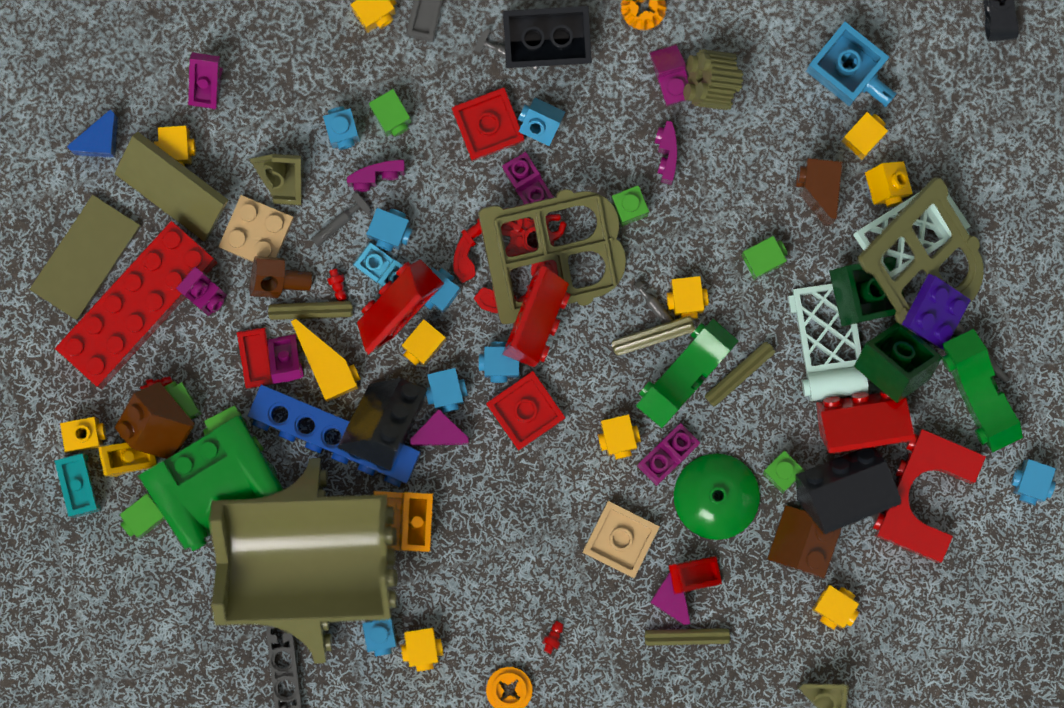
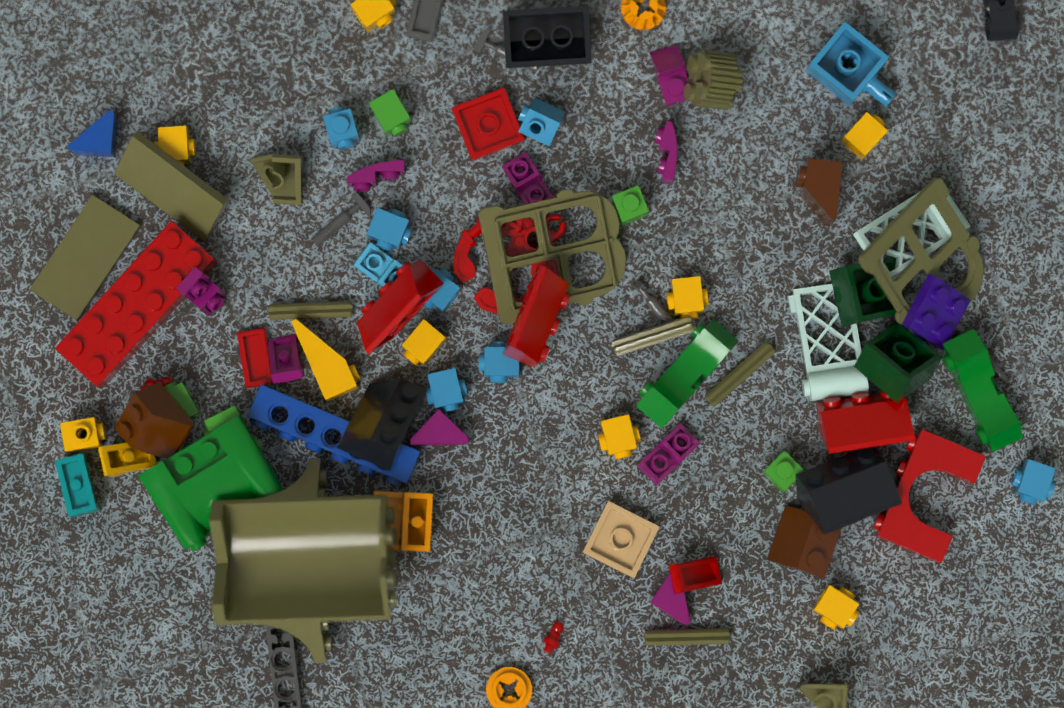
bright green brick [120,494,165,538] -> none
magenta slope [188,52,223,109] -> none
tan plate [219,195,294,262] -> none
reddish brown piece [249,256,312,298] -> none
red piece [327,268,347,301] -> none
dark azure brick [362,618,398,657] -> none
yellow brick [401,628,444,672] -> none
red plate [486,371,566,451] -> none
green dish [673,454,760,540] -> none
bright green brick [741,236,788,280] -> none
yellow brick [865,161,913,207] -> none

